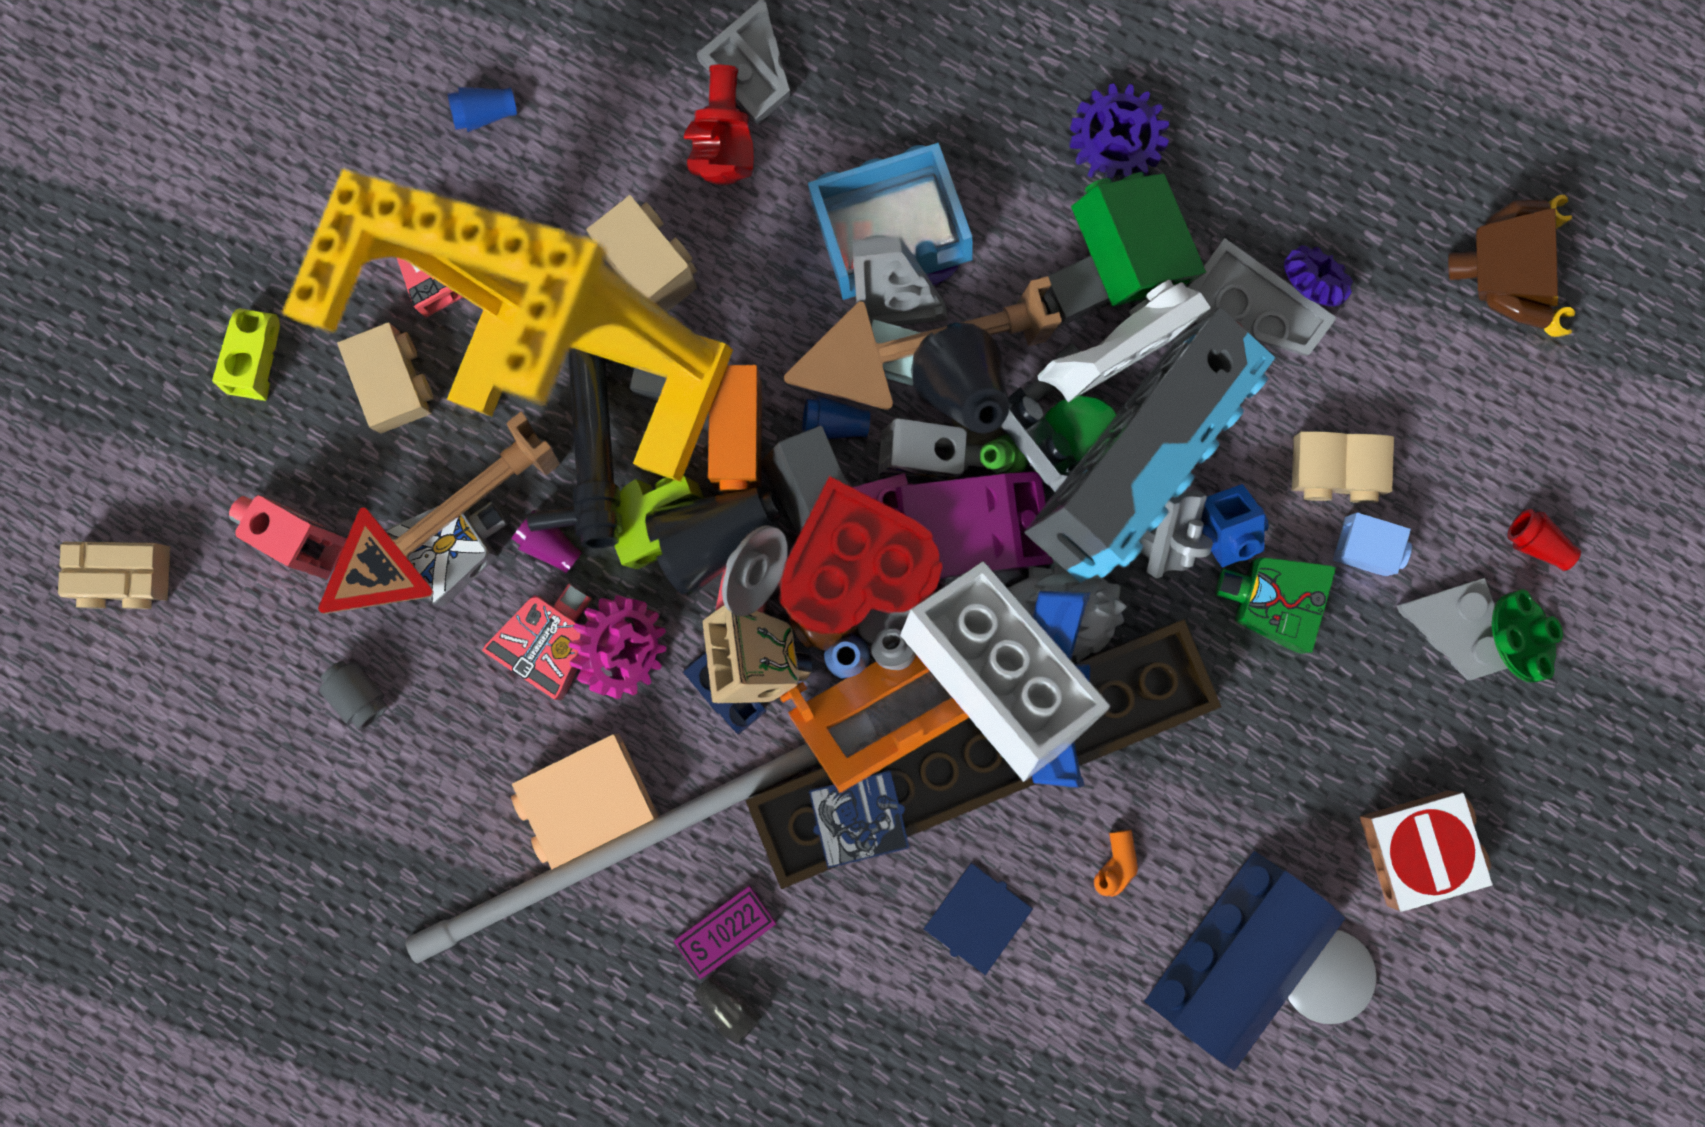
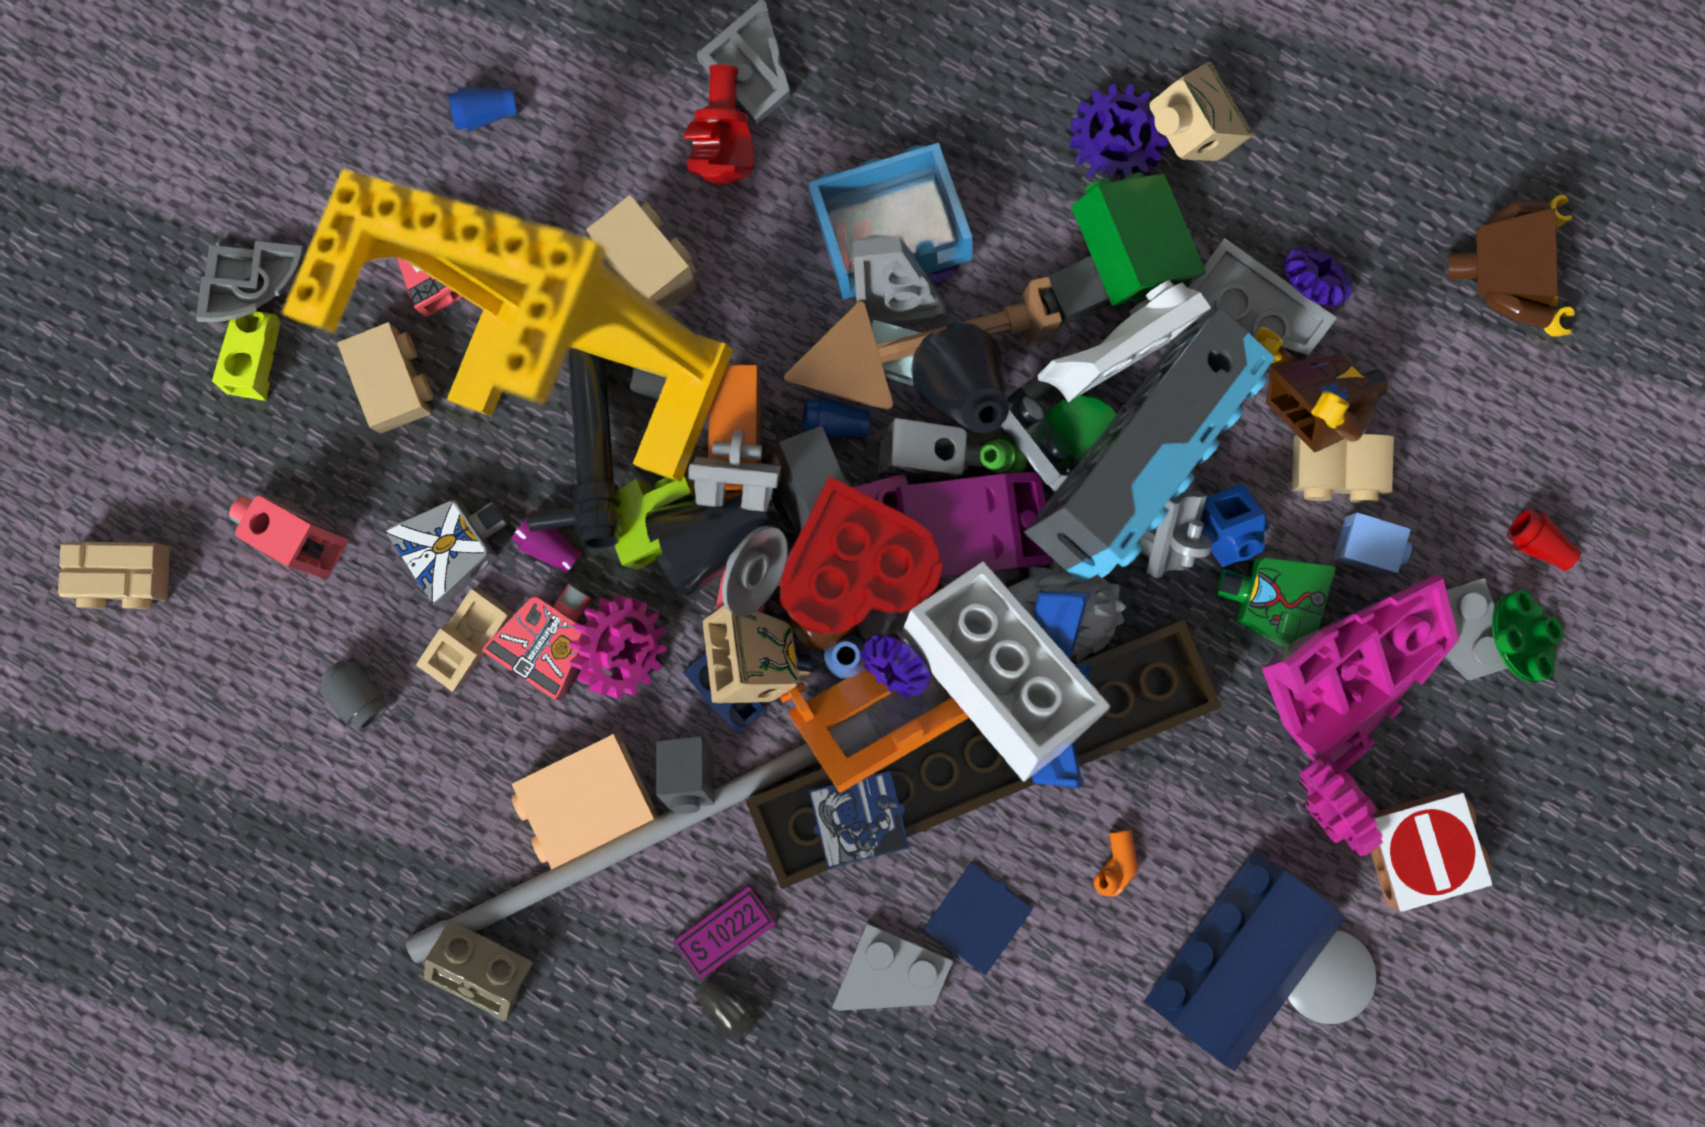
piece [318,412,560,614] -> none
none -> light grey brick [196,241,303,322]
none -> tan slope [416,586,514,692]
none -> dark tan bracket [424,921,532,1021]
none -> dark grey brick [656,736,714,813]
none -> light grey hips [688,429,781,511]
none -> light grey wing [832,922,953,1011]
none -> dark purple gear [860,635,931,698]
none -> tan torso [1149,62,1254,161]
none -> reddish brown torso [1254,327,1388,453]
none -> dark pink wedge [1262,574,1459,775]
none -> dark pink gear [1298,759,1383,856]

